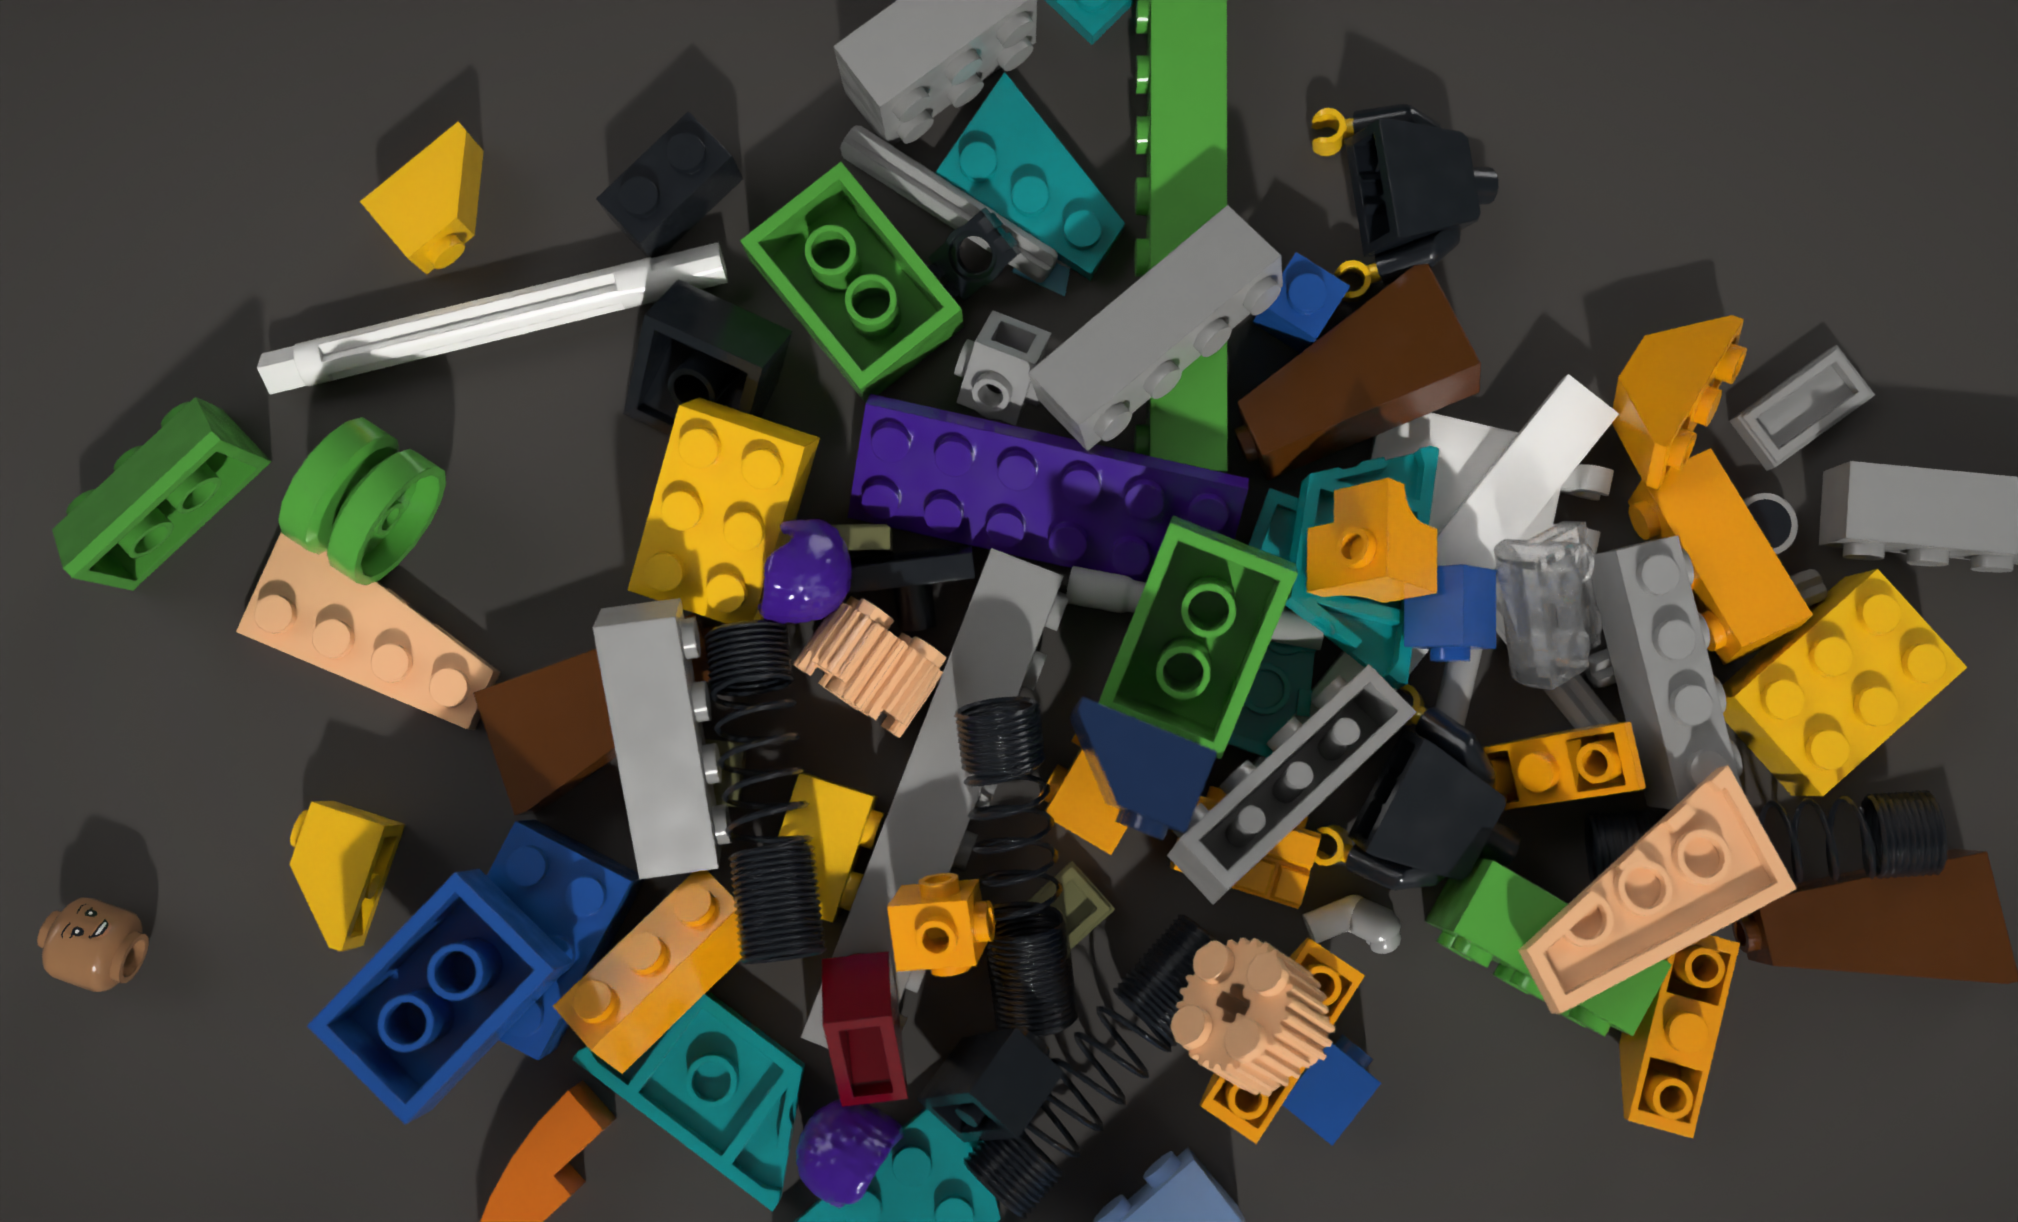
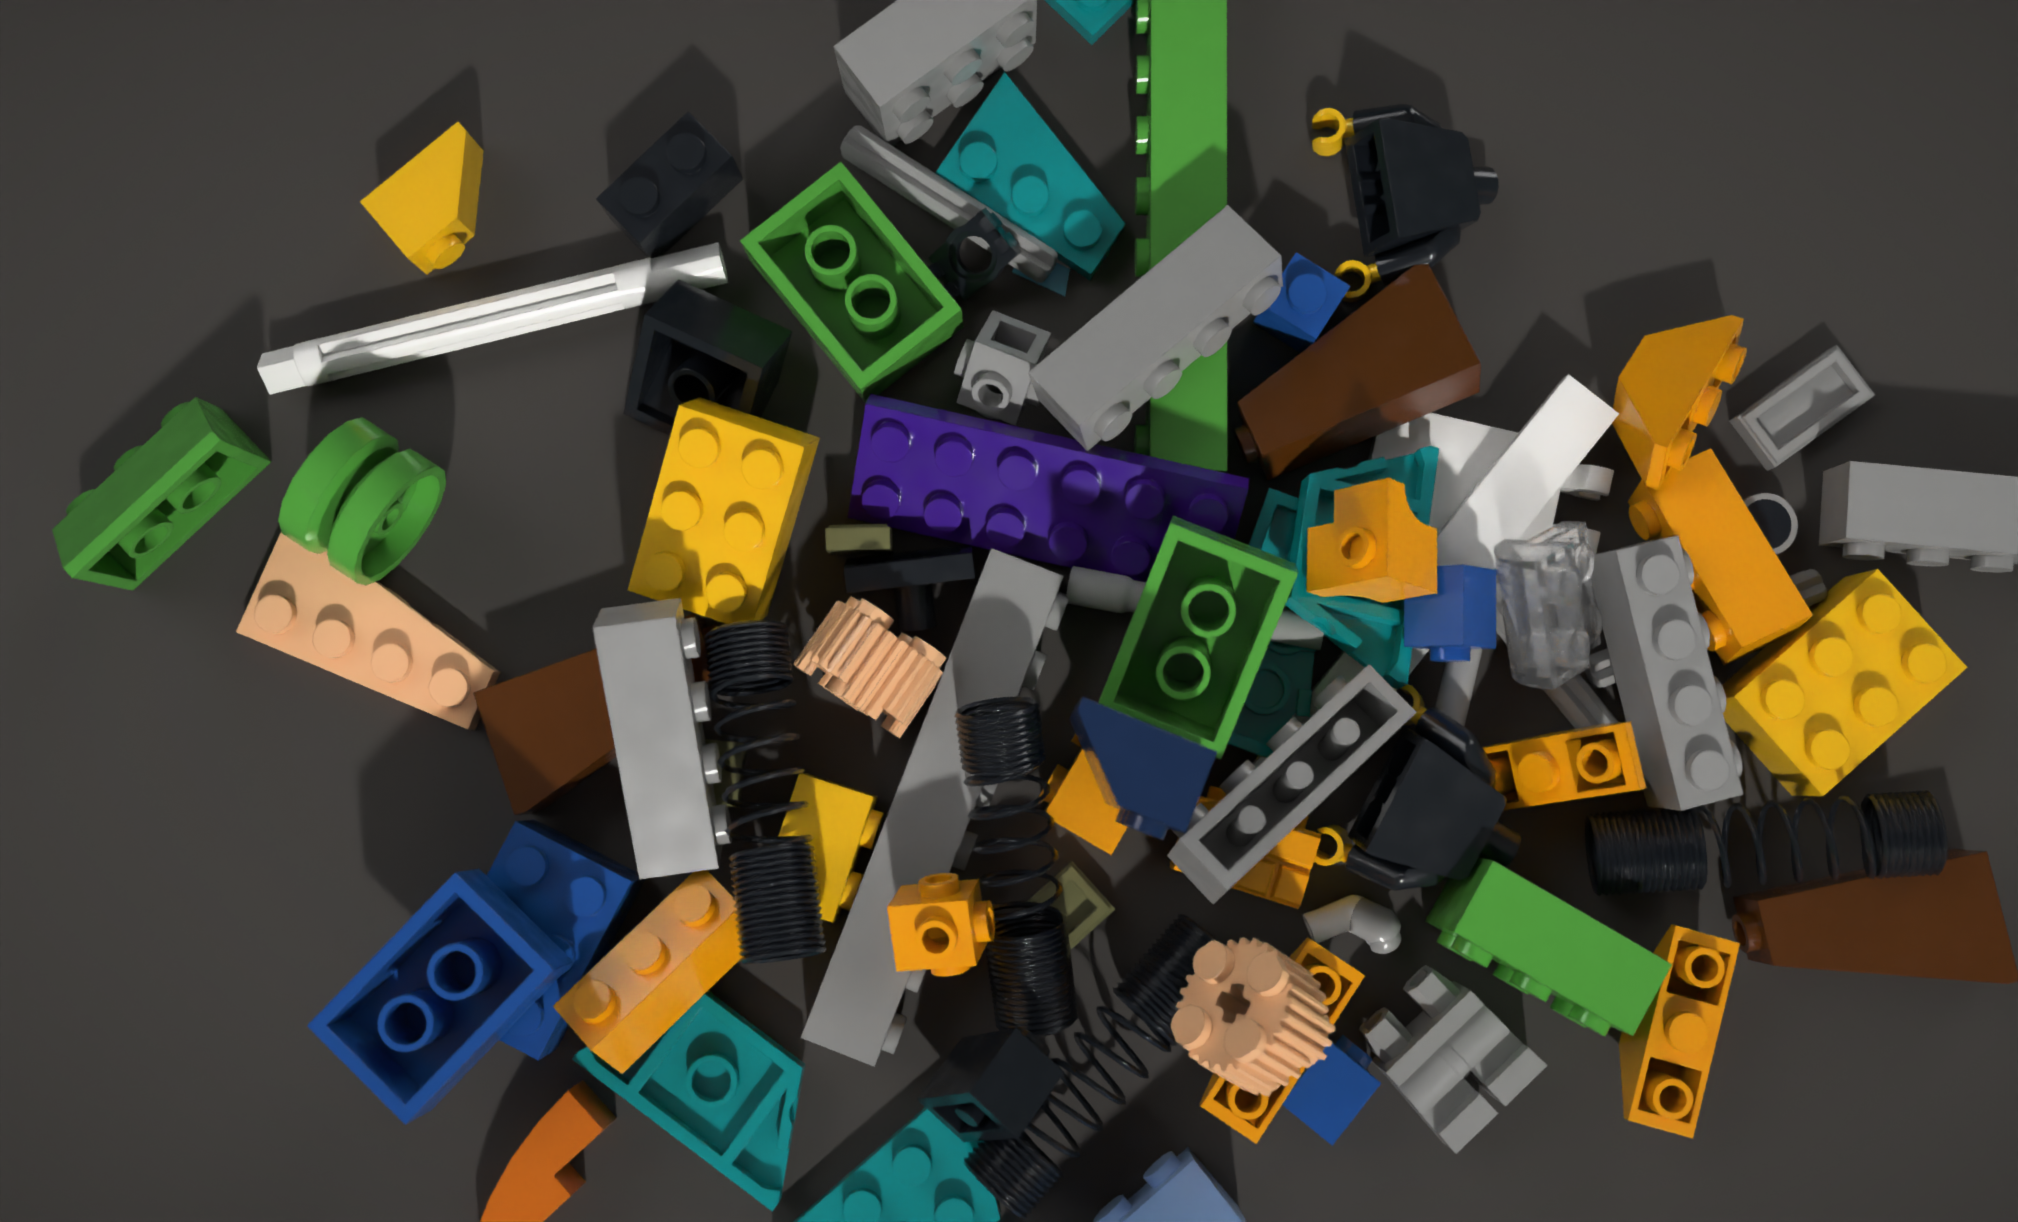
medium nougat head [37,897,149,992] -> none
yellow slope [289,801,405,952] -> none
dark purple hair [758,519,852,623] -> none
dark purple hair [796,1100,904,1208] -> none
dark red slope [822,951,908,1107] -> none
light nougat wing [1518,765,1797,1014] -> none
none -> light grey hips [1359,965,1548,1154]

